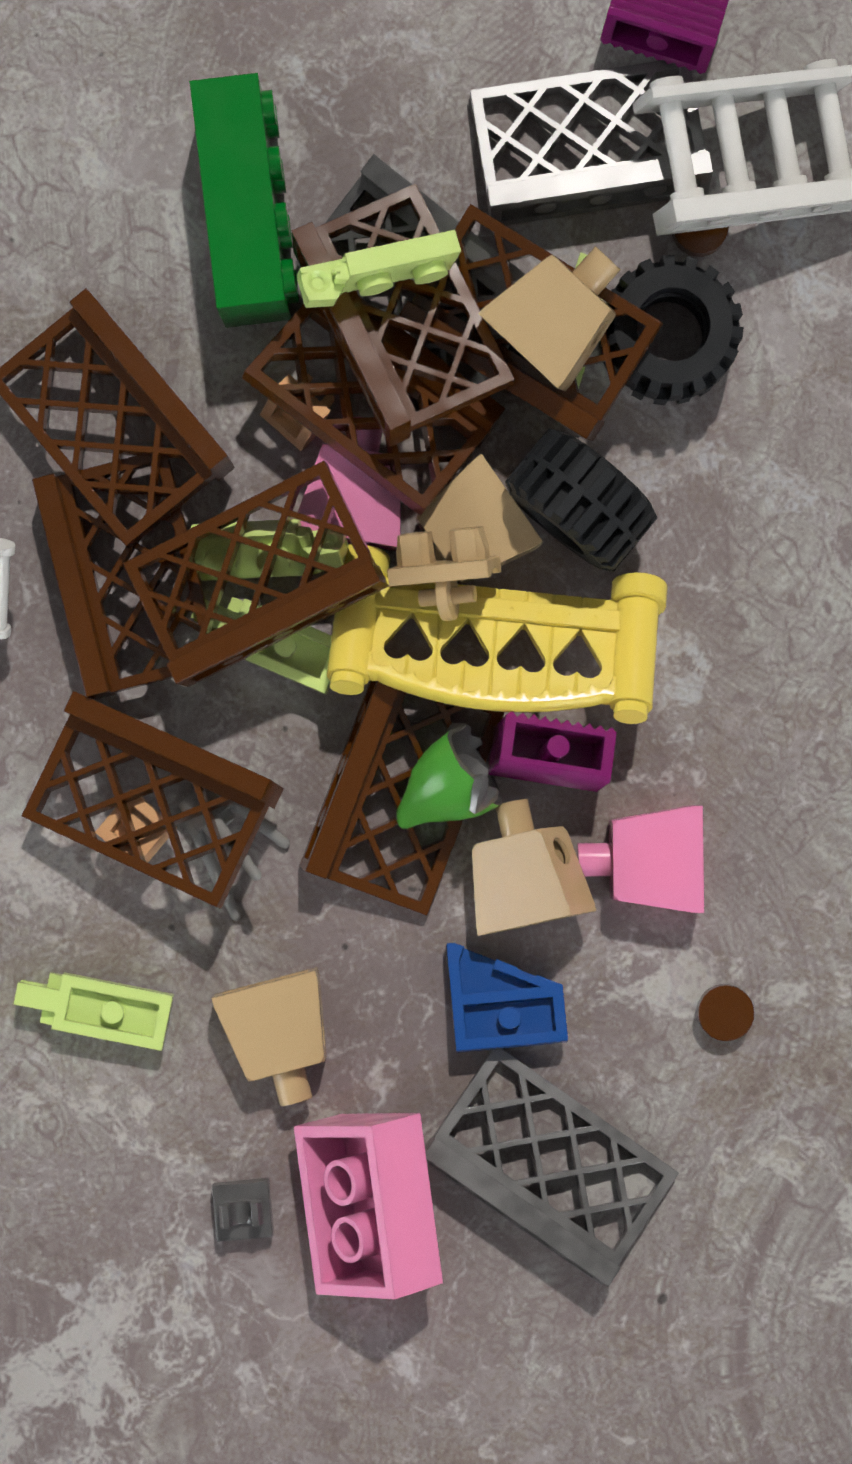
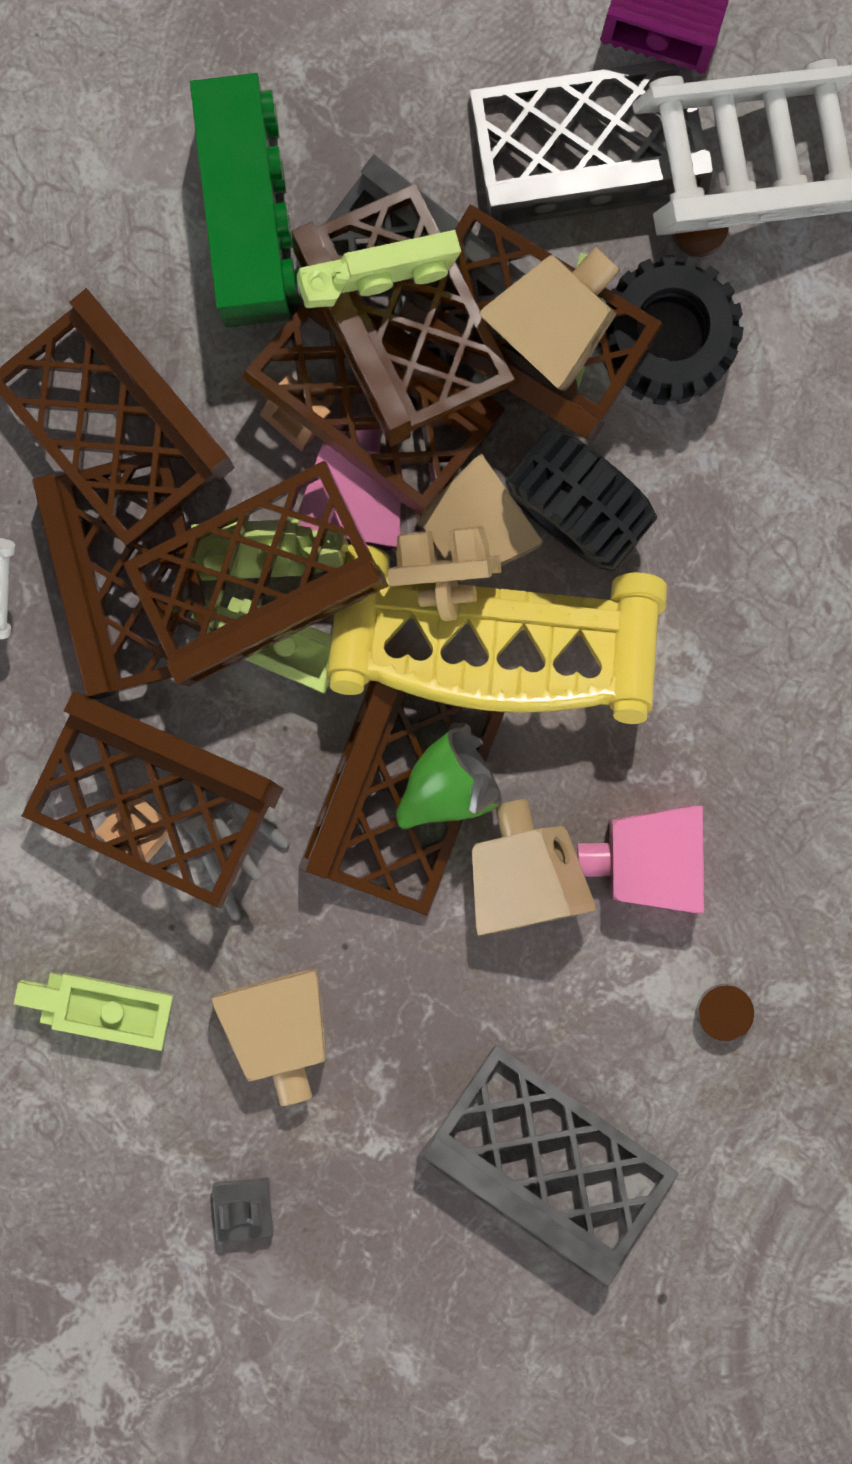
bright pink brick [294,1113,443,1300] -> none
blue wing [446,943,568,1053] -> none
magenta brick [488,711,617,792] -> none

